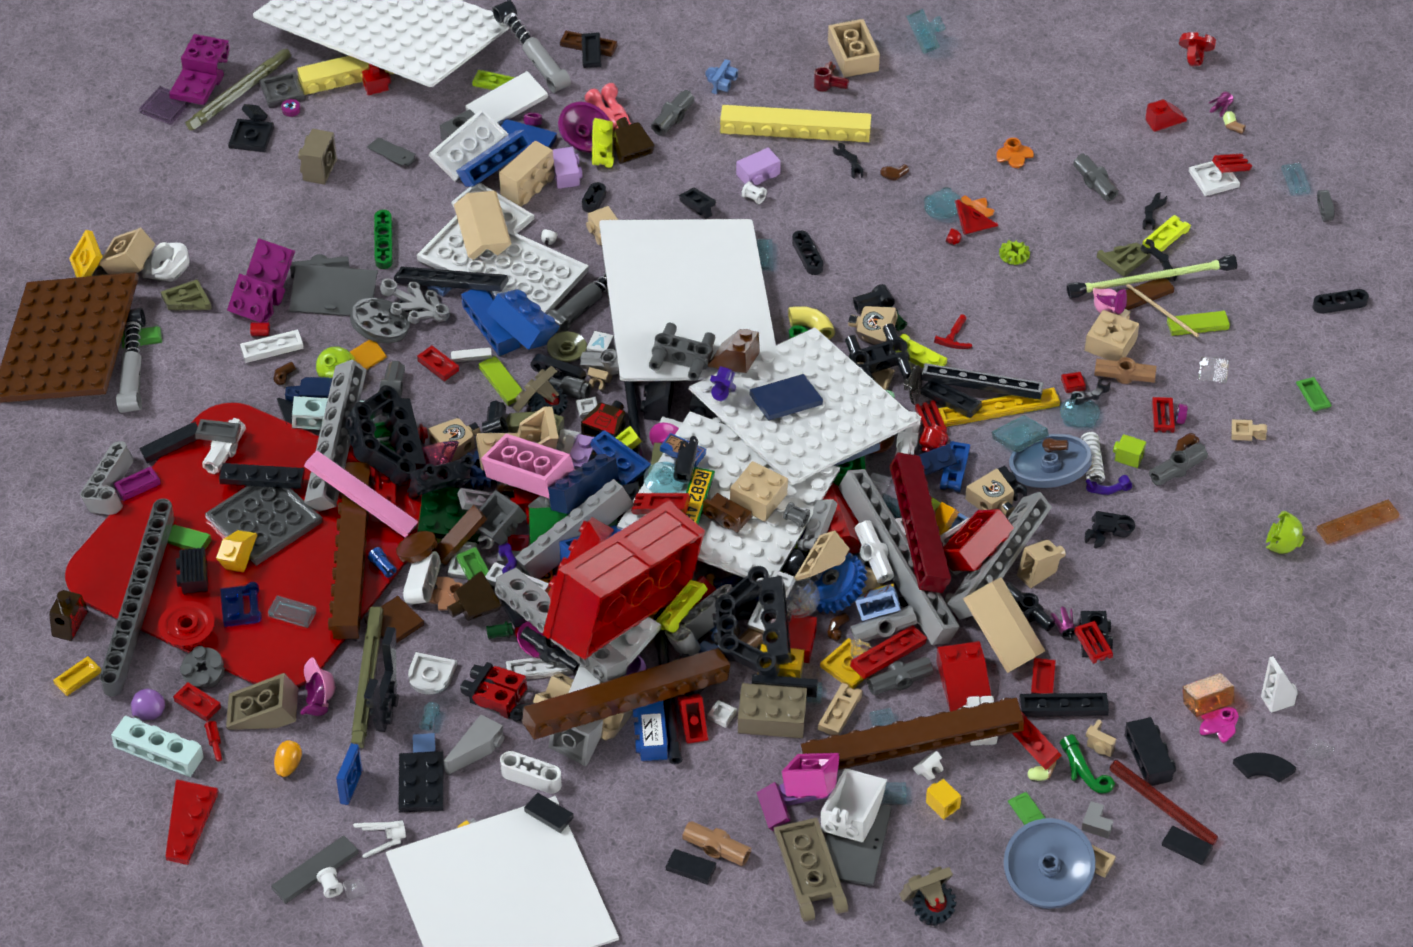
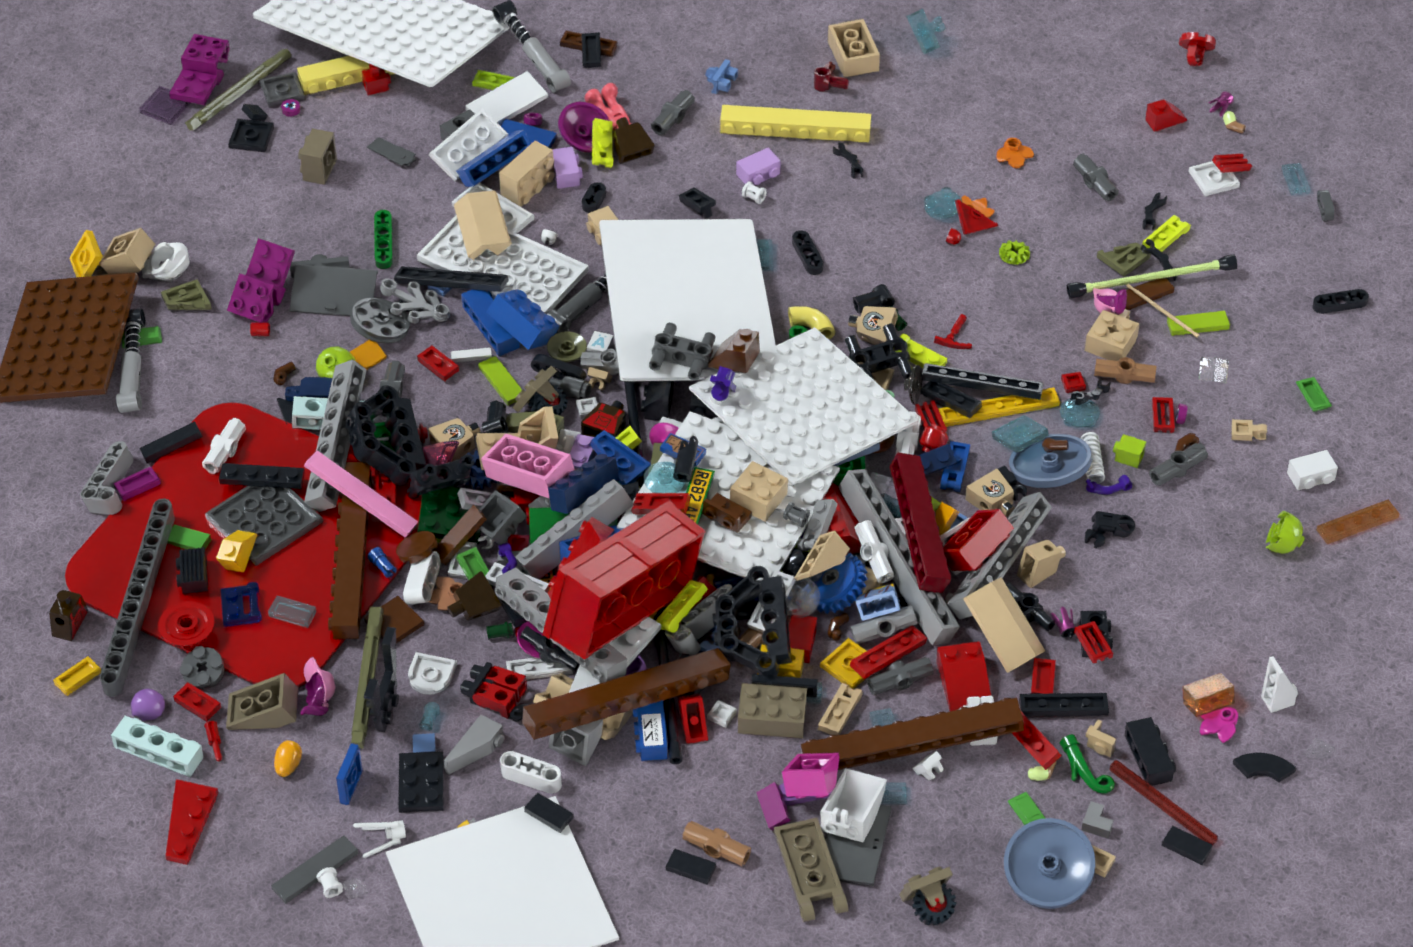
dark grey tile [195,419,241,443] -> none
white plate [240,330,304,363] -> none
dark blue tile [749,374,823,421] -> none
clear tile [851,639,872,659] -> none
reddish brown arm [880,164,909,180] -> none
yellow brick [926,779,961,820] -> none
none -> white brick [1287,450,1338,490]

